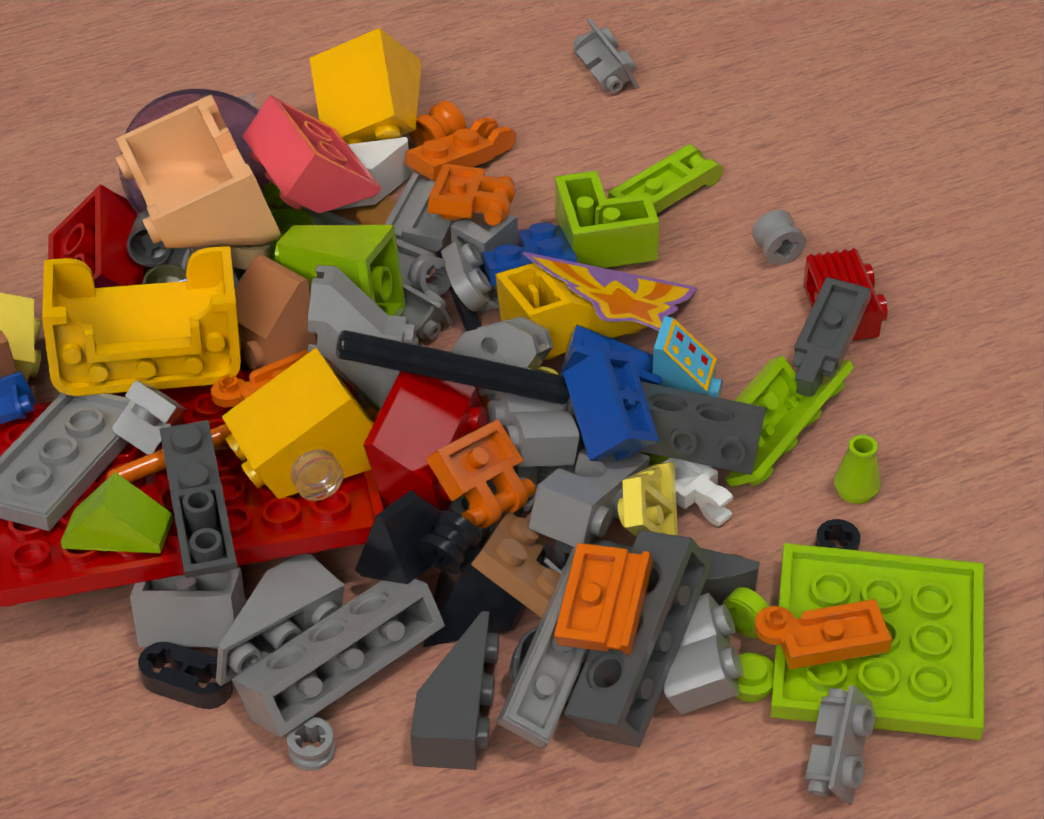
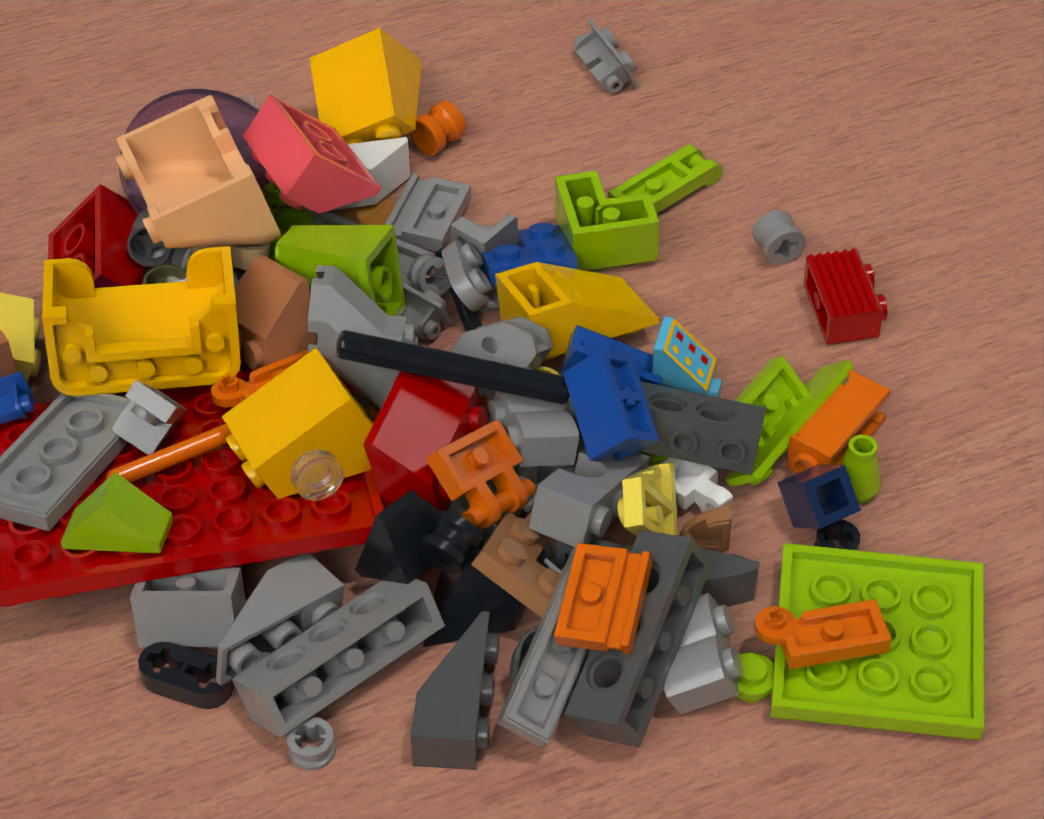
dark grey slope [159,420,238,578] -> none
orange hinge [405,117,517,182] -> none
orange plate [428,163,516,226] -> none
sticker [523,252,697,331] -> none
lime tile [722,587,769,638] -> none
dark grey hinge [793,277,871,397] -> none
light grey hinge [804,685,875,805] -> none
none -> medium nougat tile [679,506,732,551]
none -> dark blue brick [777,465,861,529]
none -> orange window [786,369,890,474]

